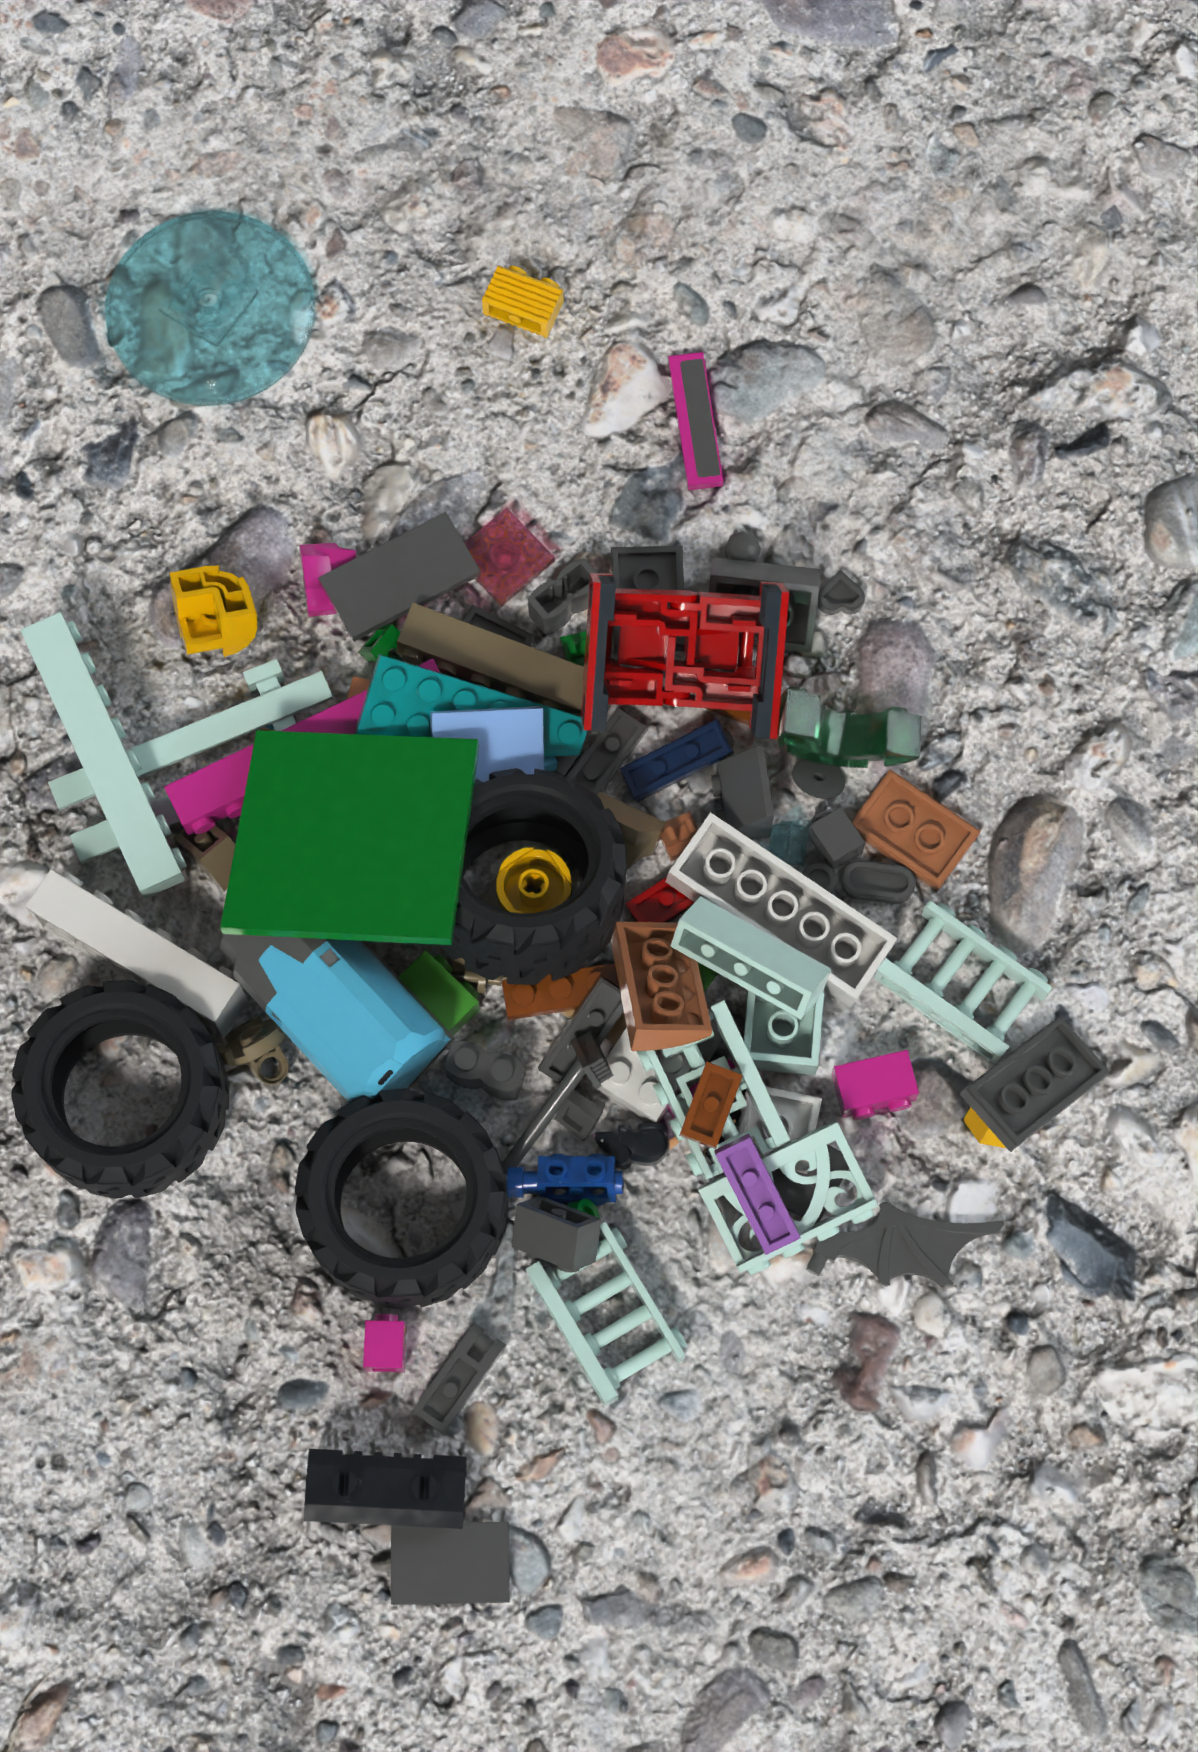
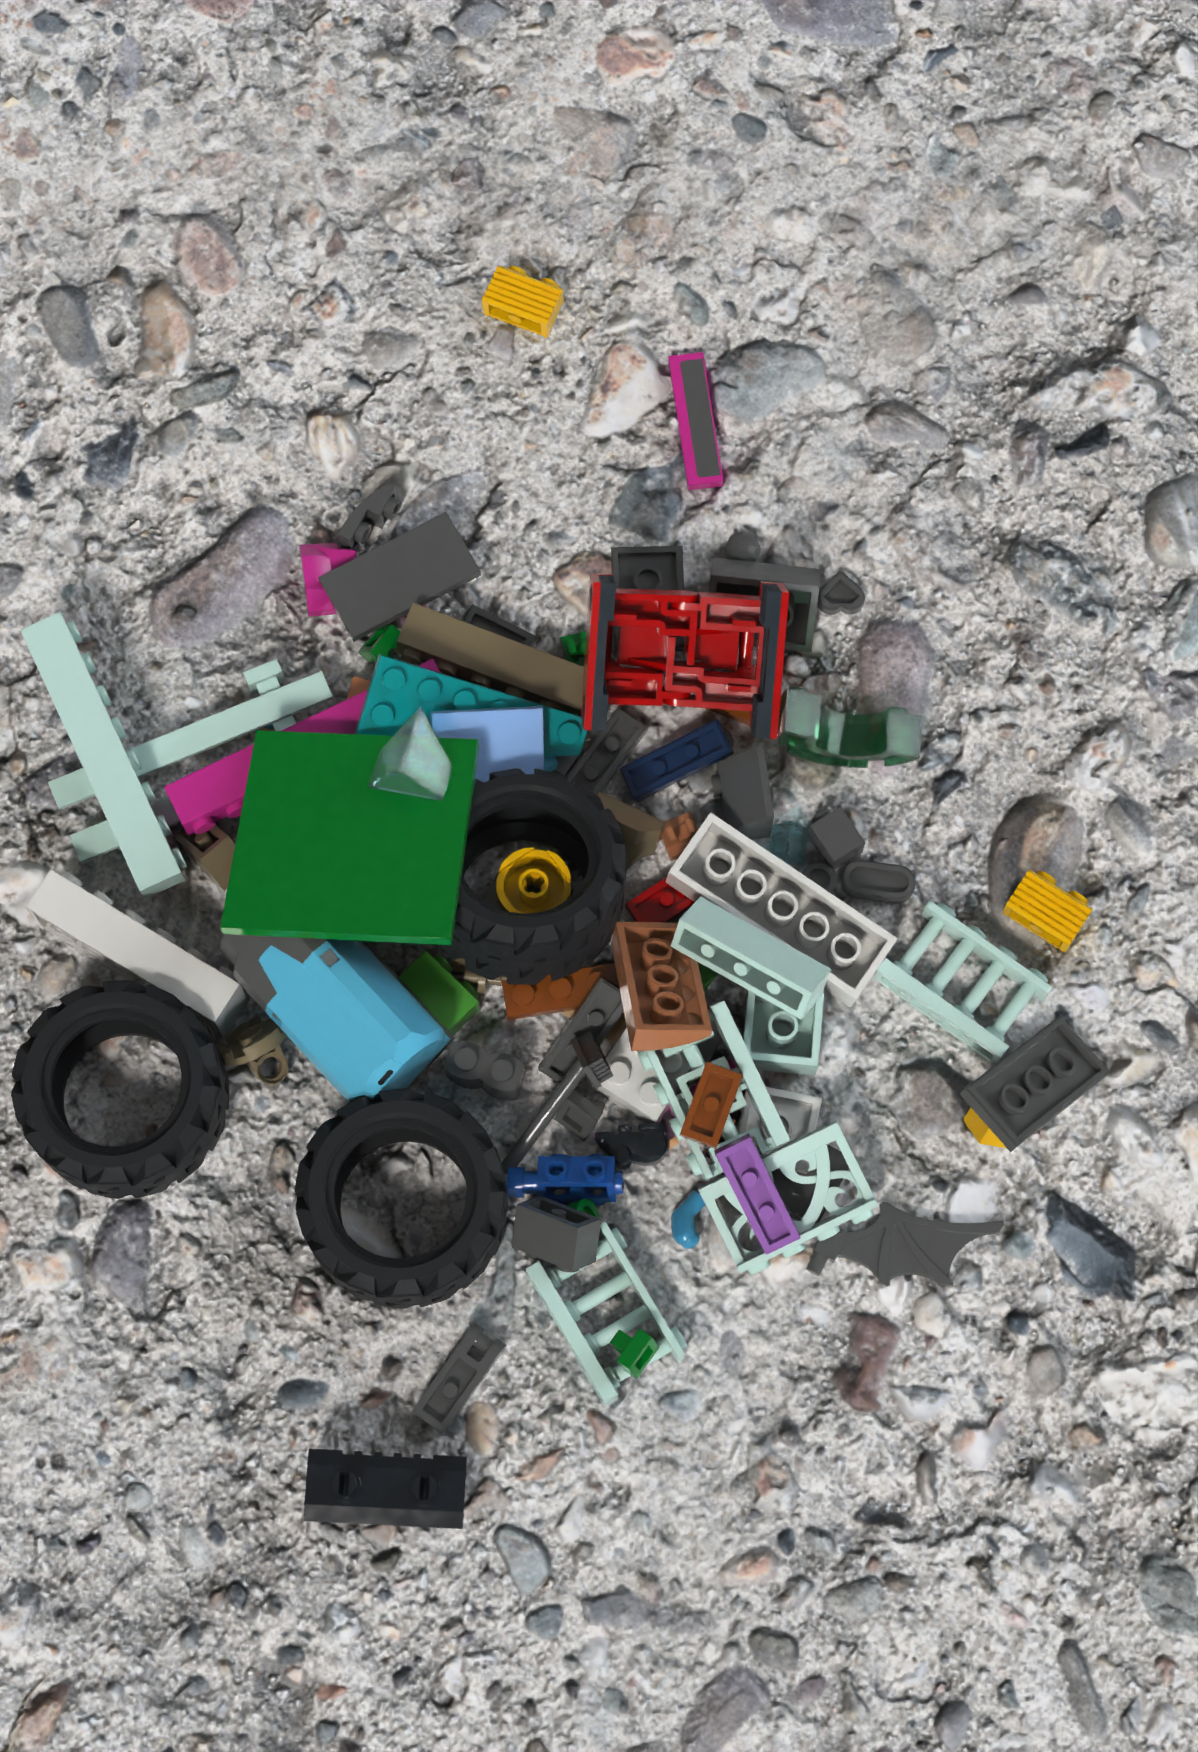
clear light blue dish [105,211,316,406] -> none
yellow brick [169,565,257,657] -> none
dark pink brick [363,1314,407,1373] -> none
dark grey tile [391,1522,510,1605] -> none
clear pink plate [465,508,555,607] -> none
dark grey brick [528,558,597,635] -> none
dark grey piece [792,757,845,799] -> none
dark pink brick [831,1050,919,1120] -> none
nougat tile [851,769,981,892] -> none
none -> dark grey slope [338,482,400,550]
none -> clear light blue slope [368,707,452,801]
none -> green tile [610,1328,659,1379]
none -> dark azure arm [671,1190,706,1249]
none -> yellow brick [1002,869,1093,952]

